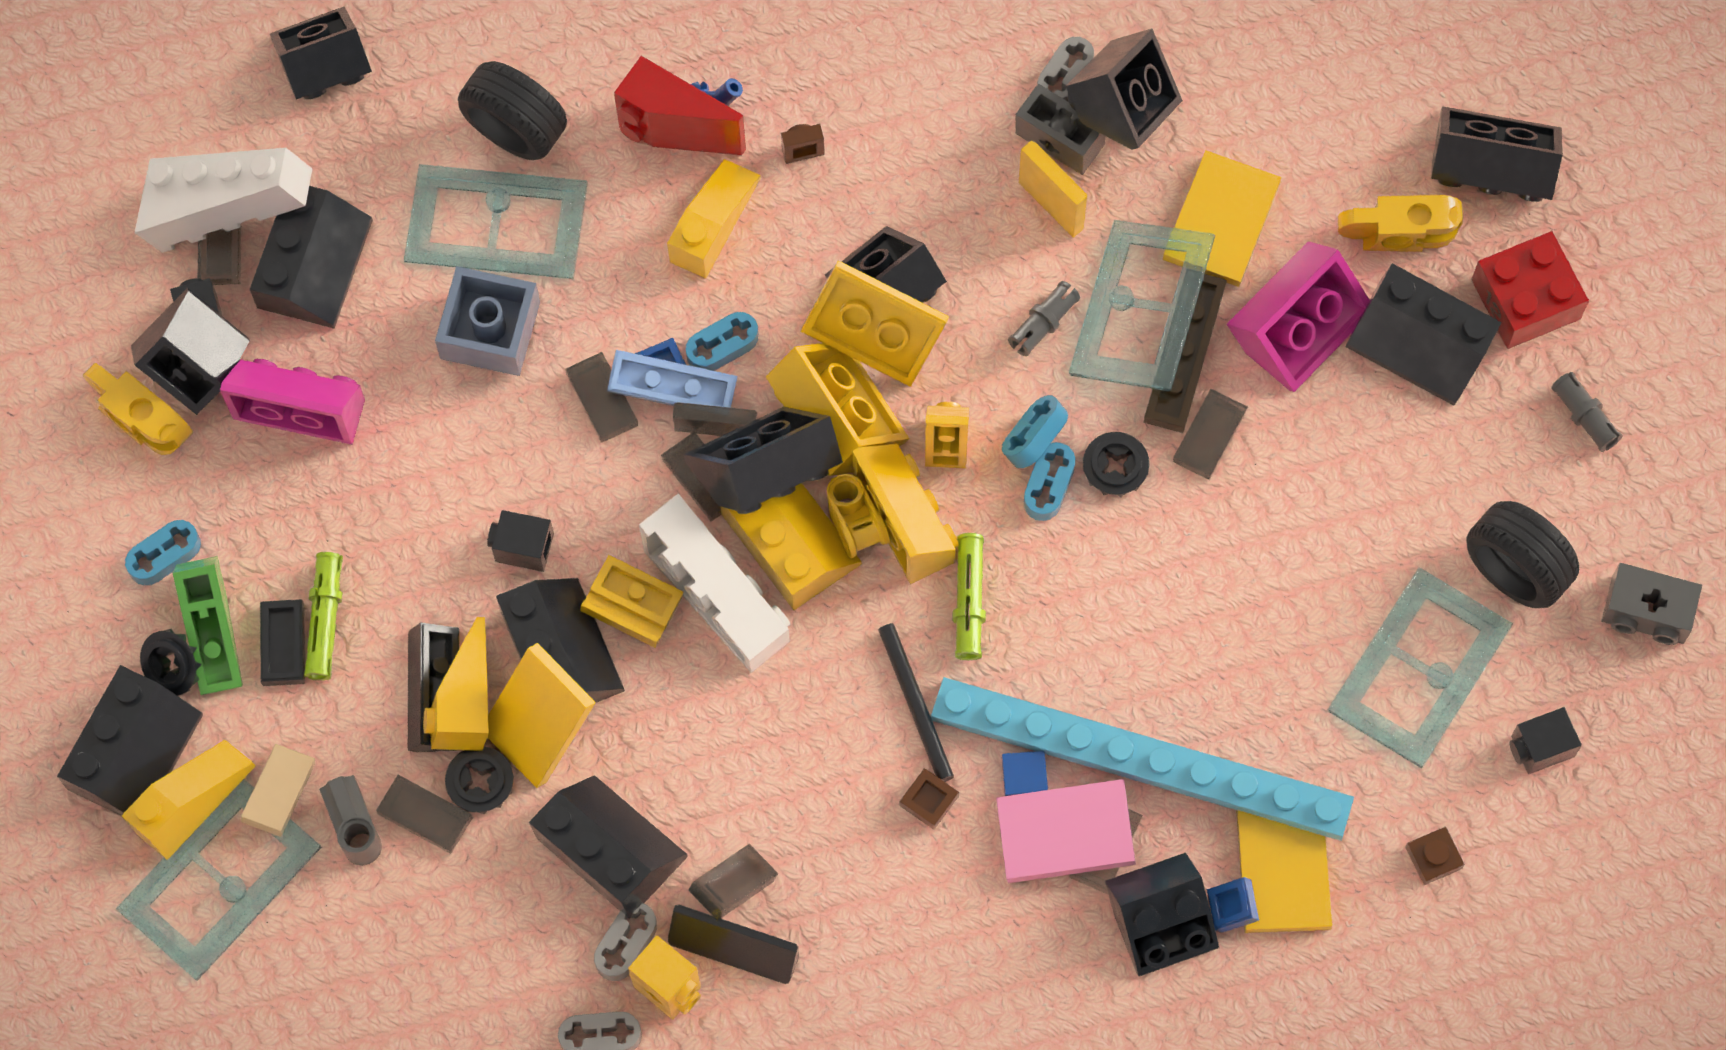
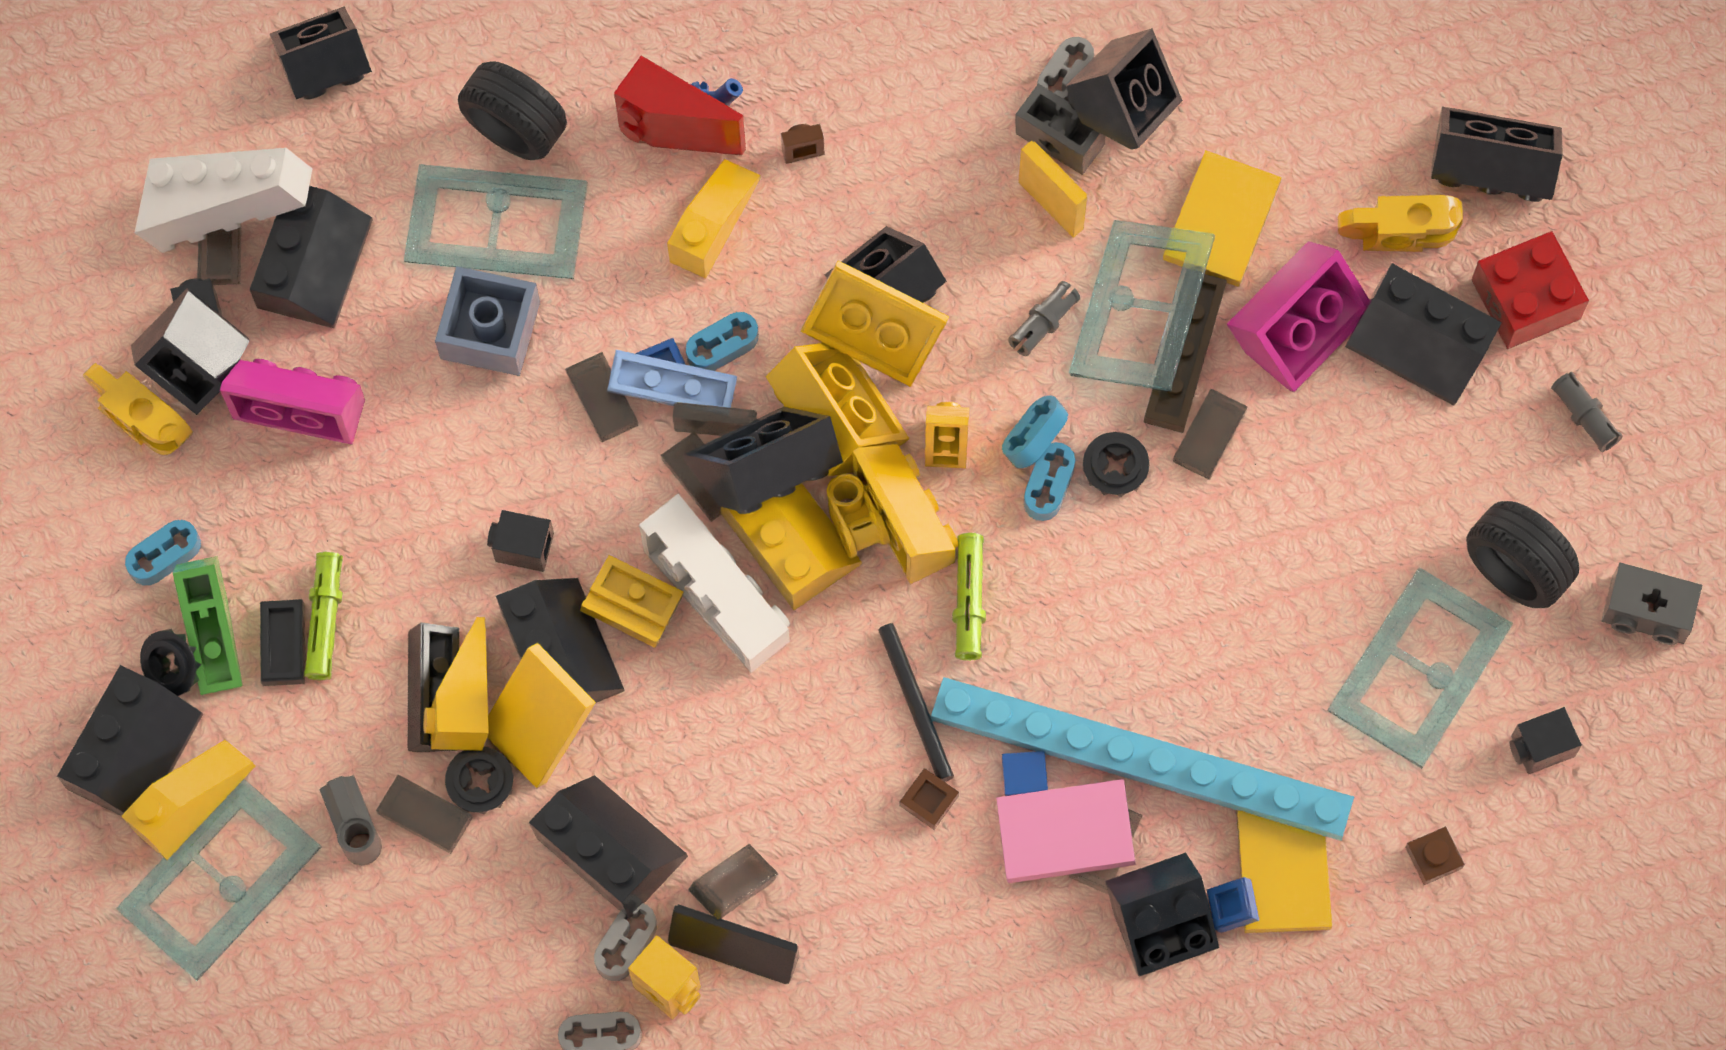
tan tile [241,744,315,837] -> none

